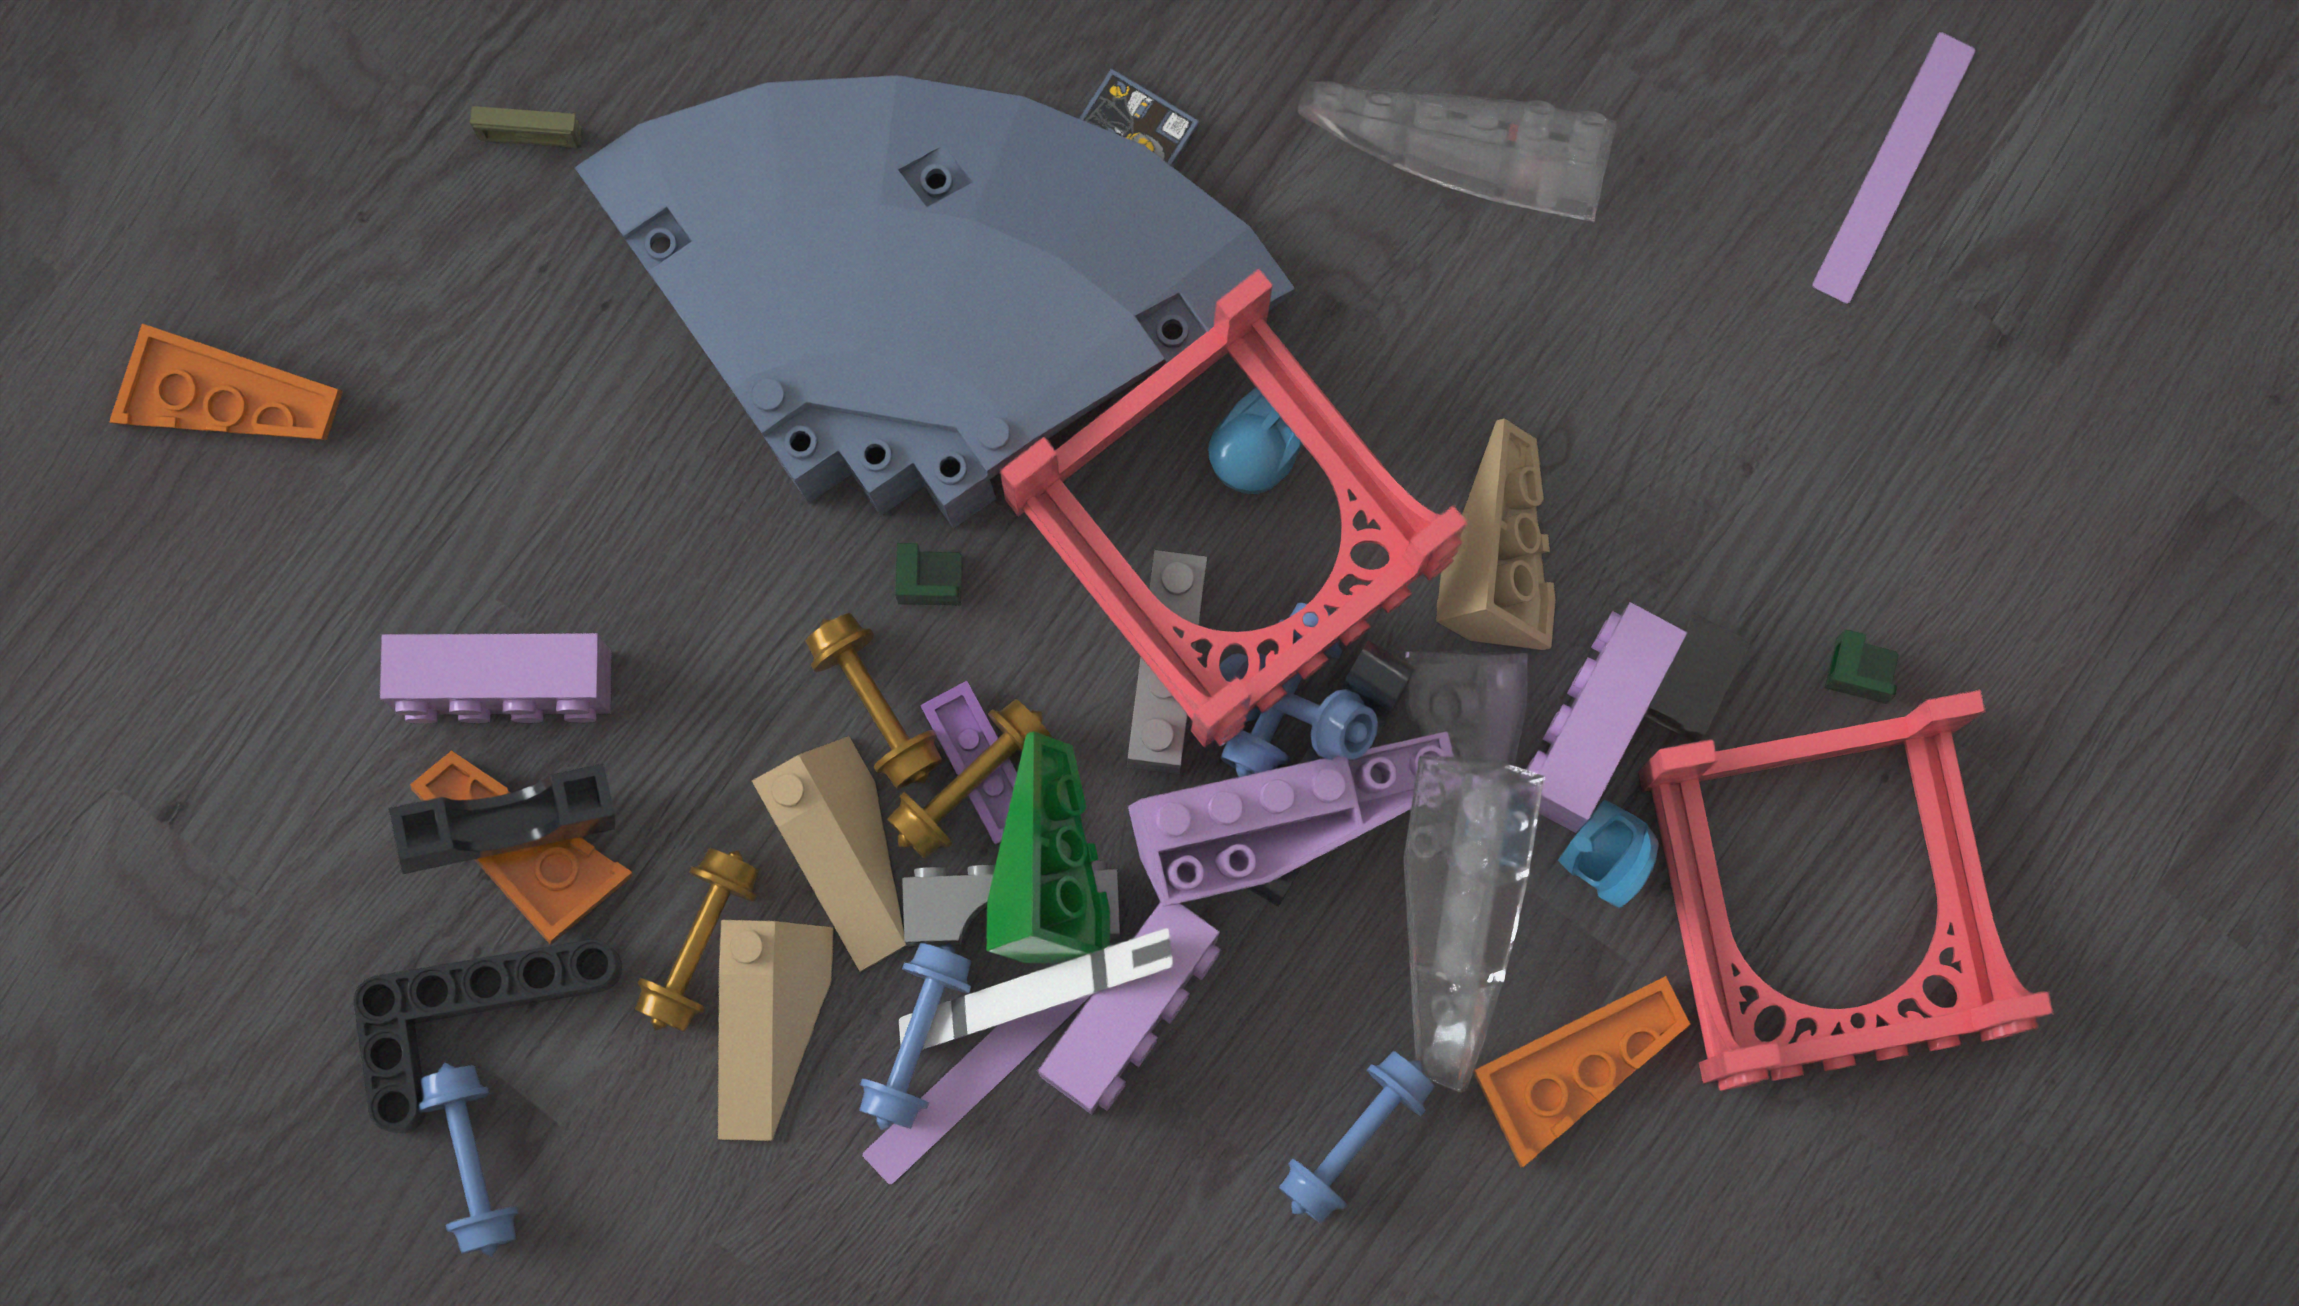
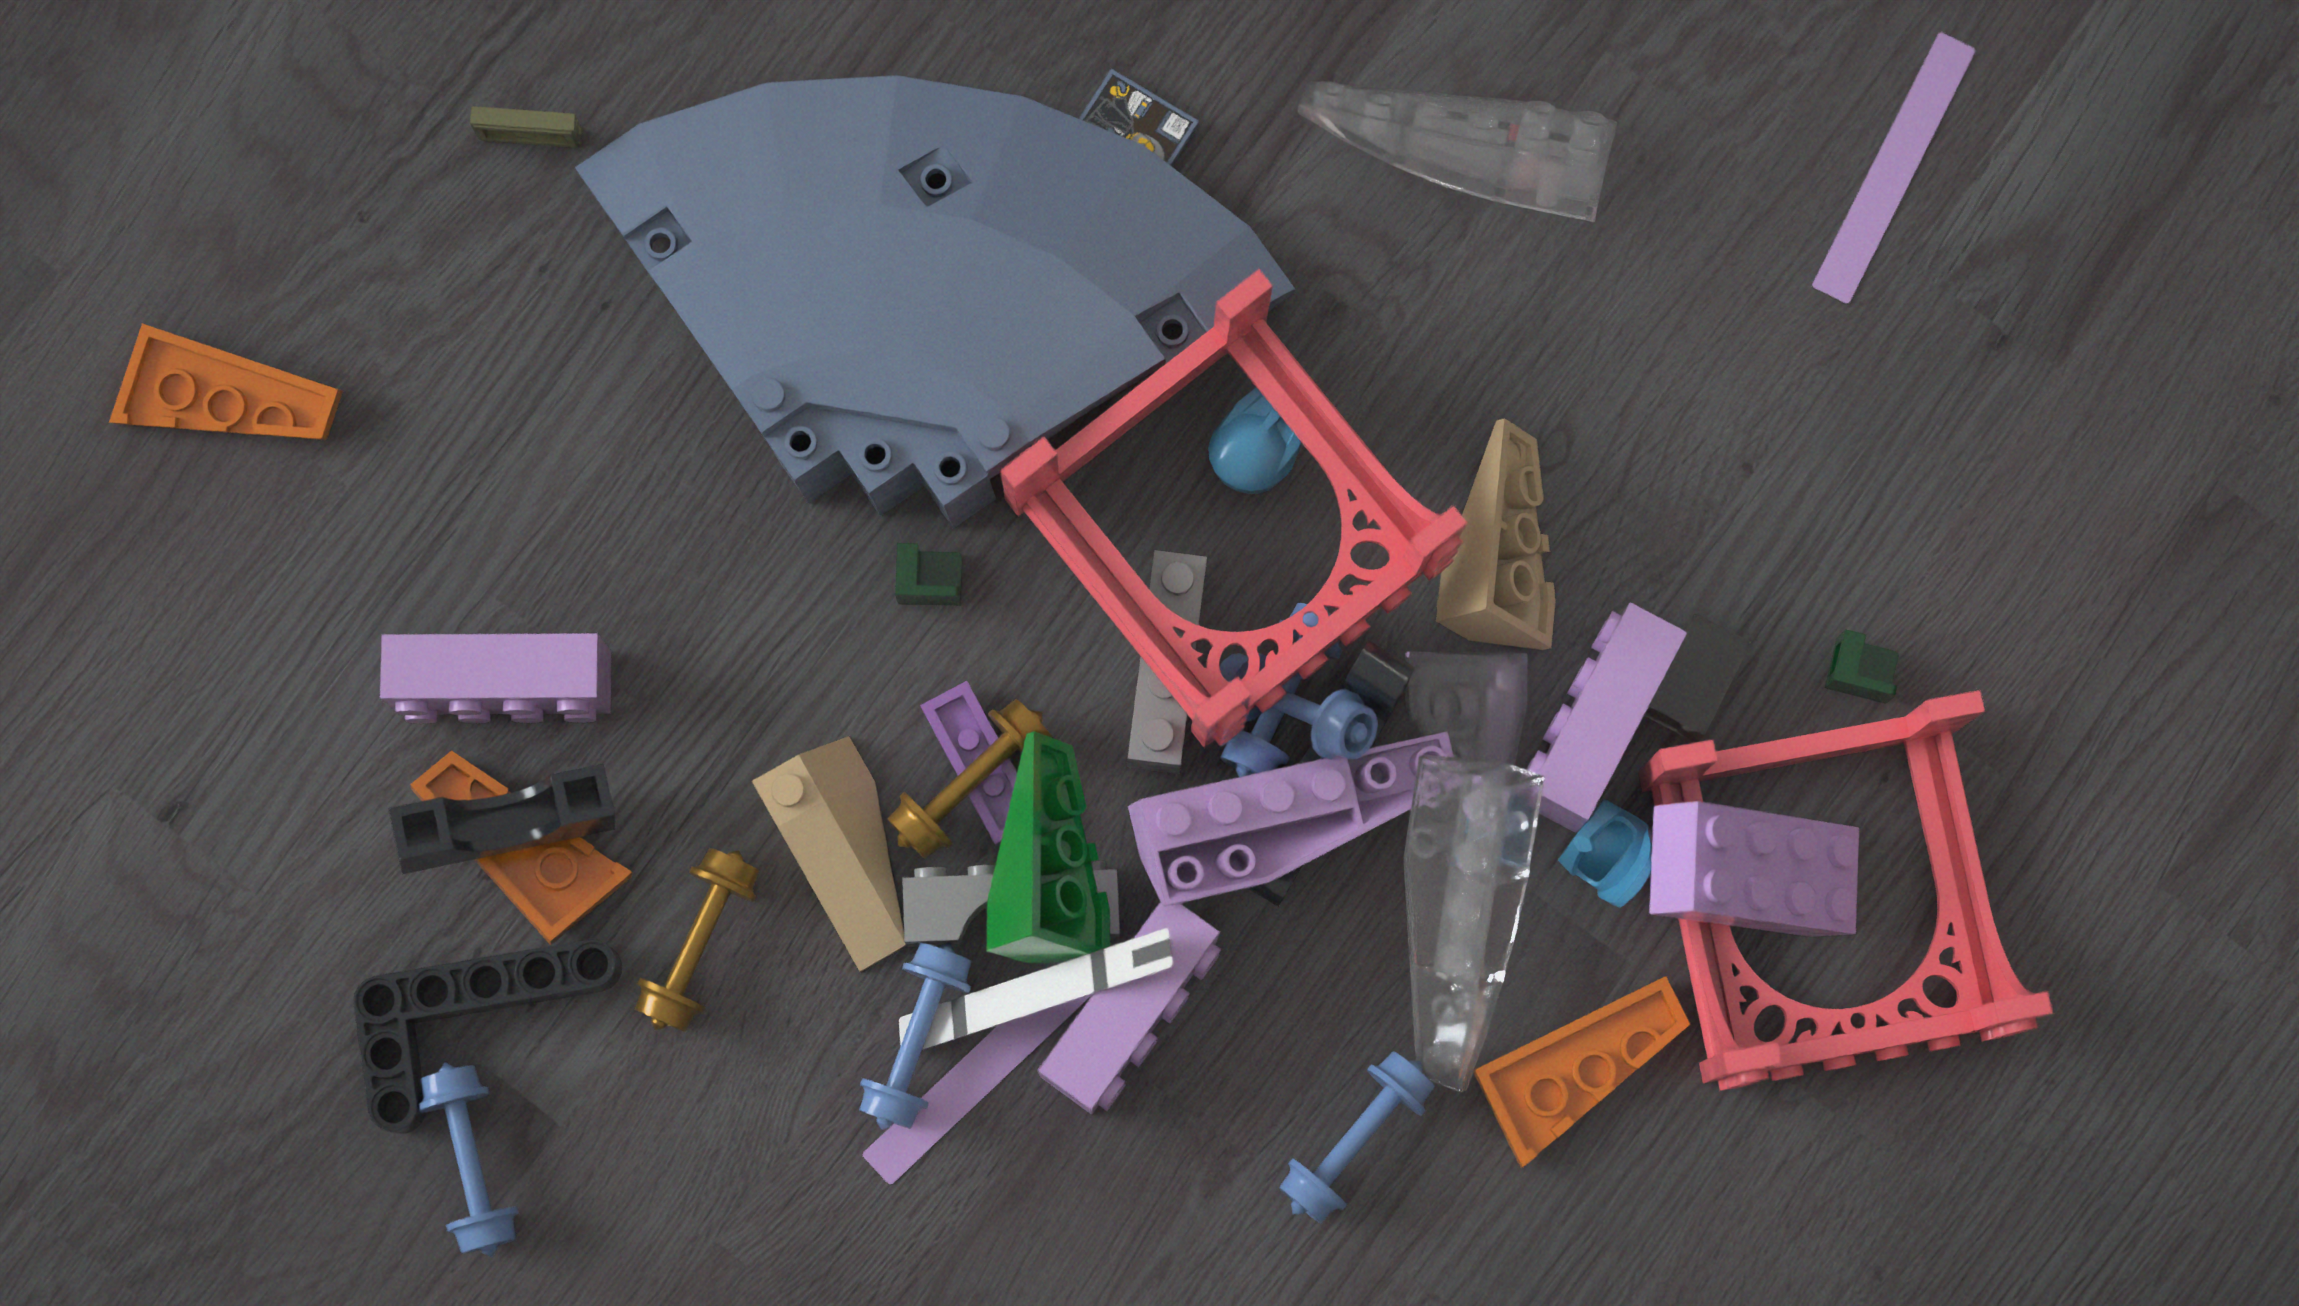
tan wedge [718,920,834,1141] -> none
pearl gold piece [806,613,943,789] -> none
none -> lavender brick [1650,801,1859,937]

